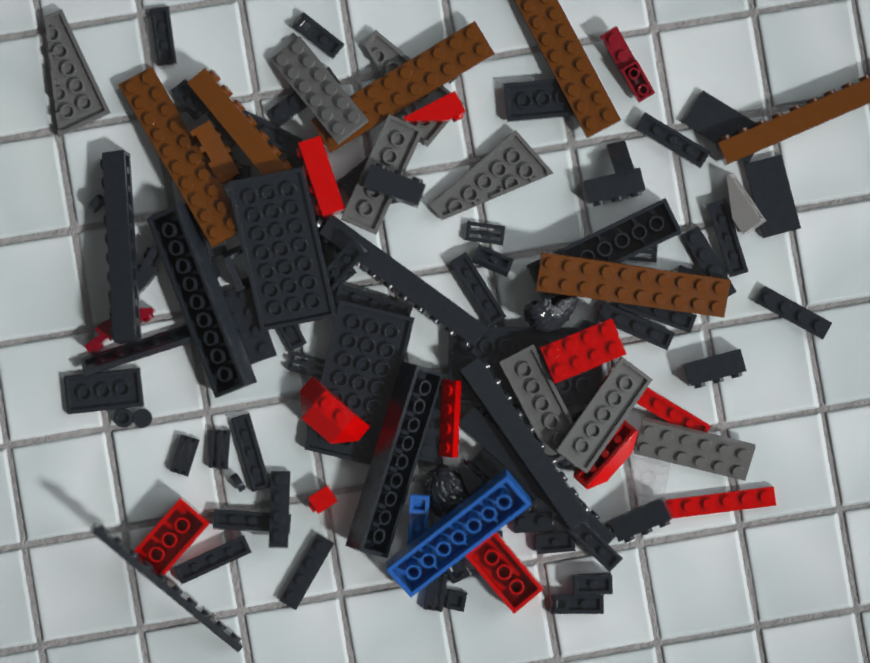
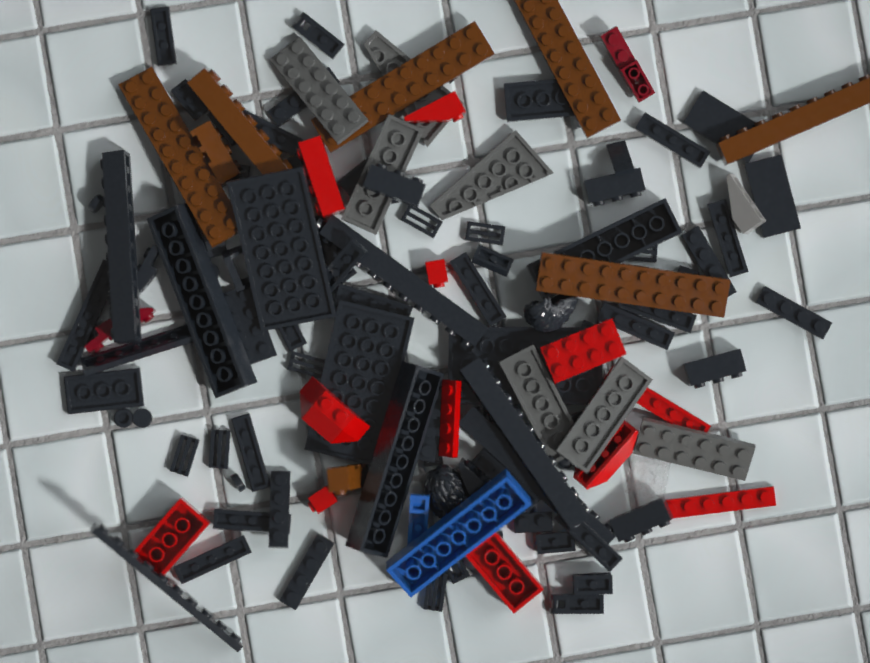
dark grey wing [44,9,111,138] -> none
black tile [445,589,467,612] -> none
none -> black plate [56,259,110,372]
none -> reddish brown wedge [327,464,368,495]
none -> black tile [401,205,443,239]
none -> red brick [425,259,448,288]

